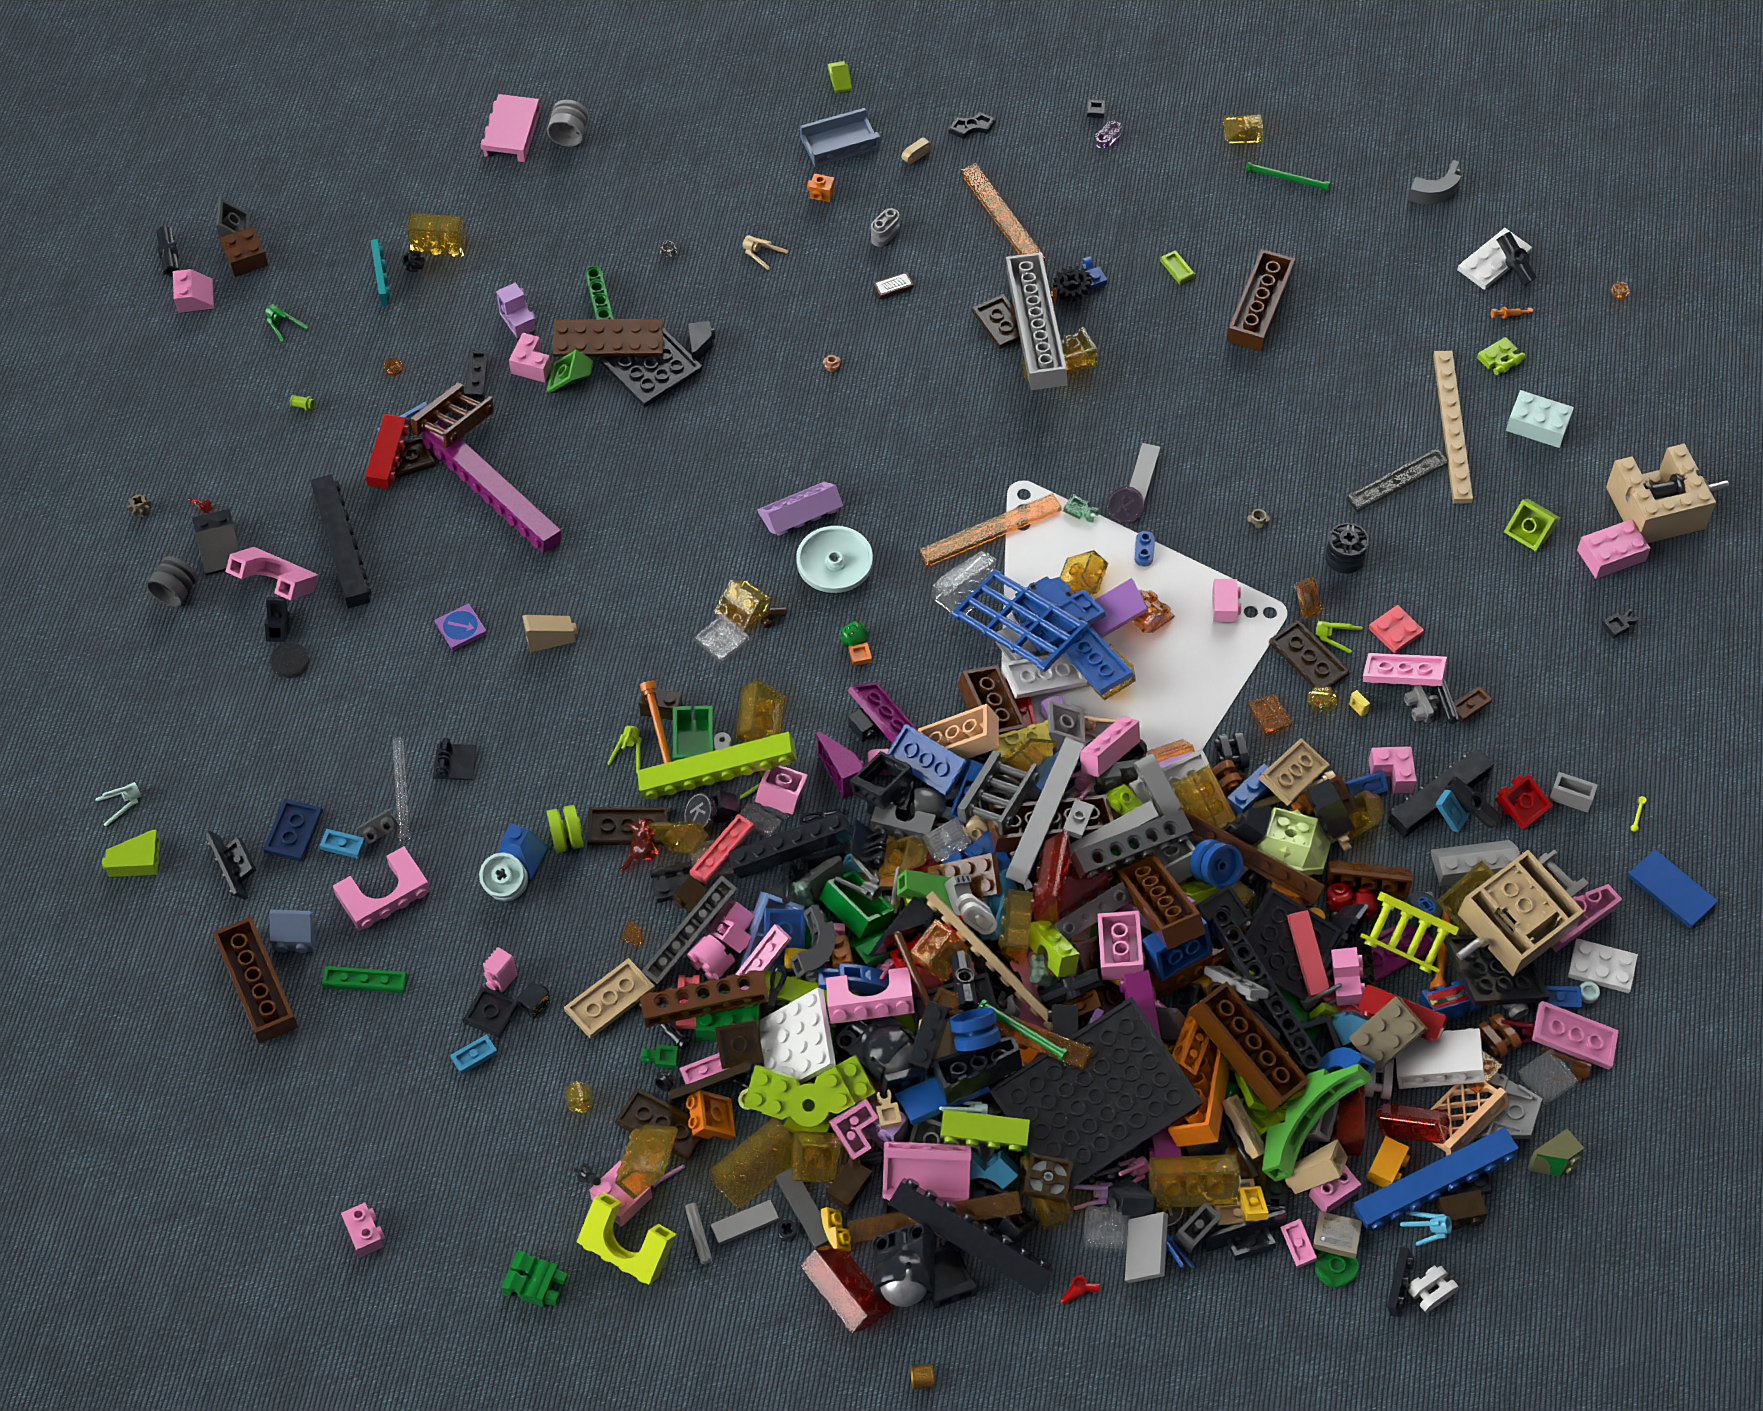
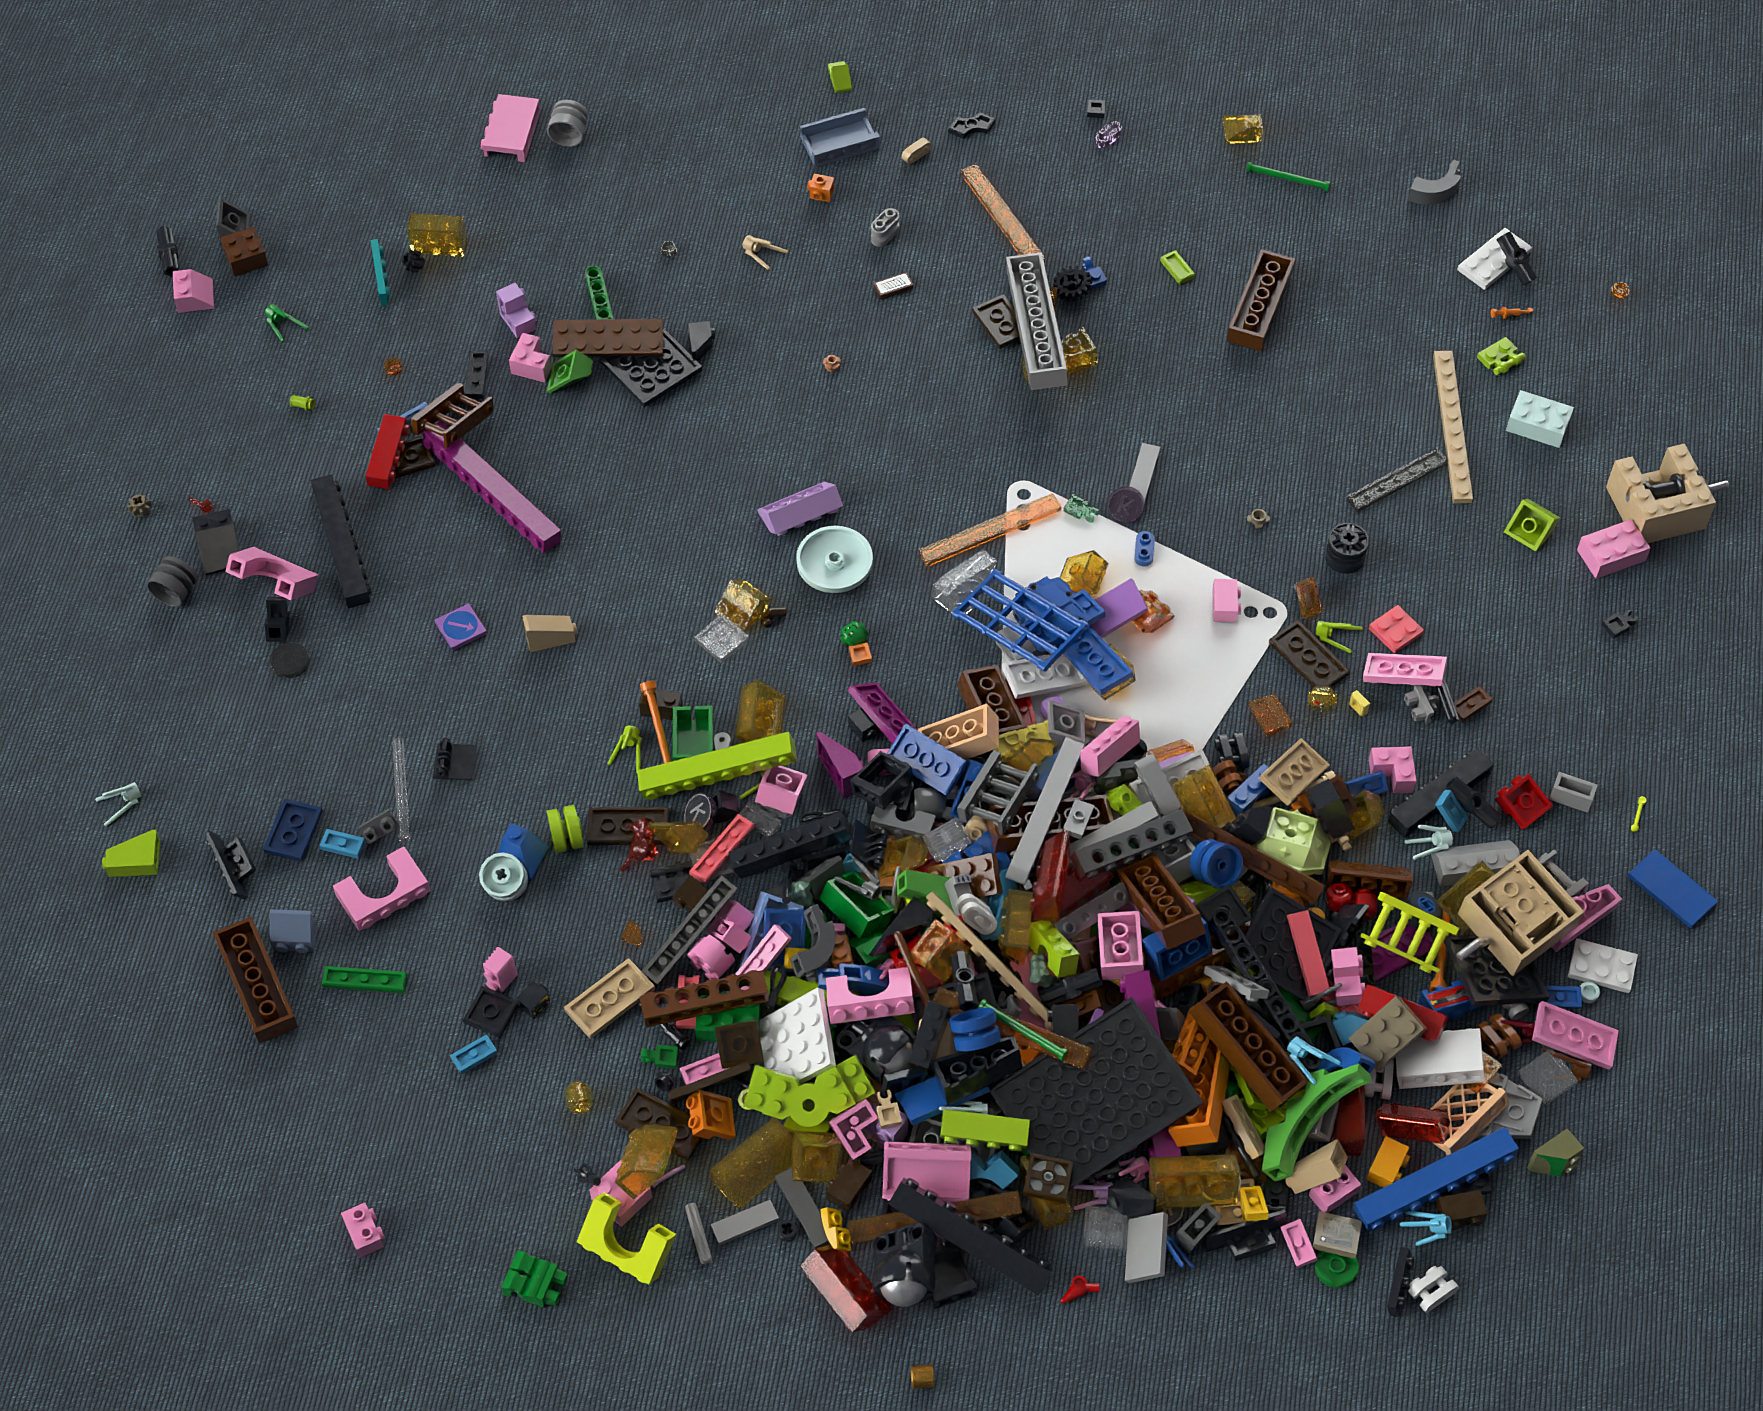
none -> medium azure plant [1287,1036,1341,1085]
none -> light aqua plant [1405,825,1453,860]

